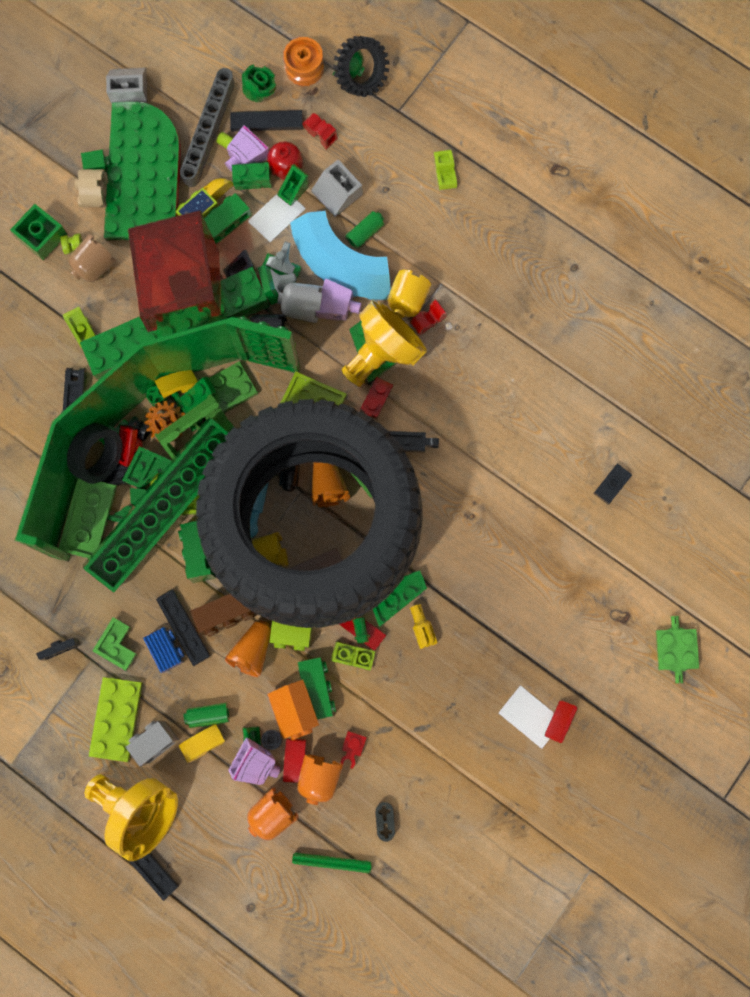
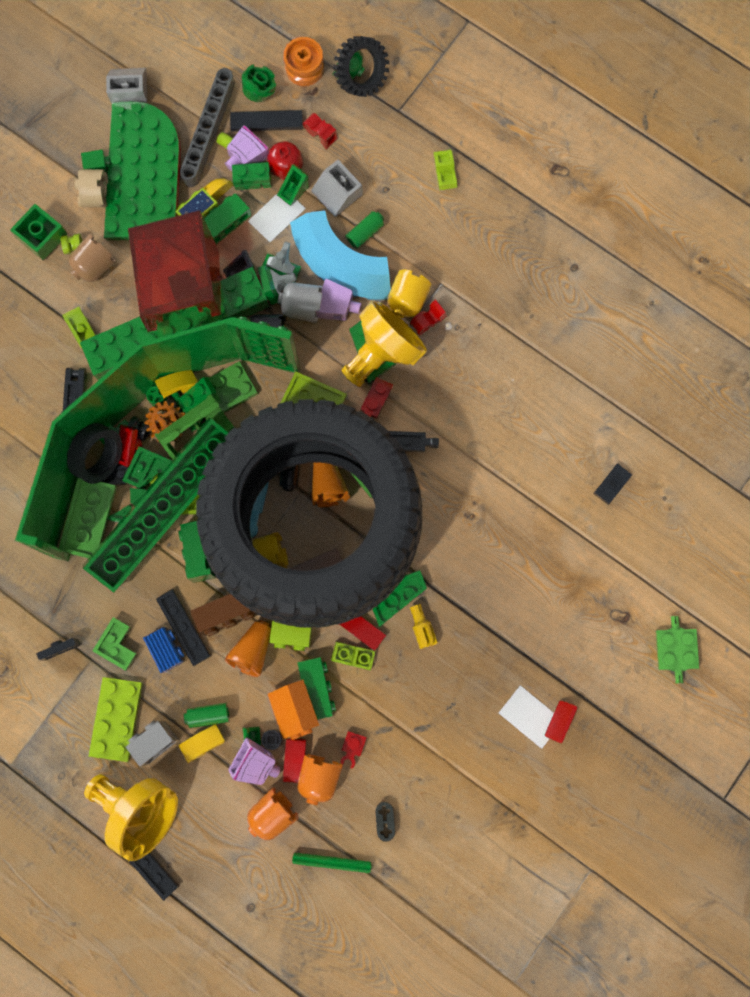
green pin [352,618,370,644] -> none

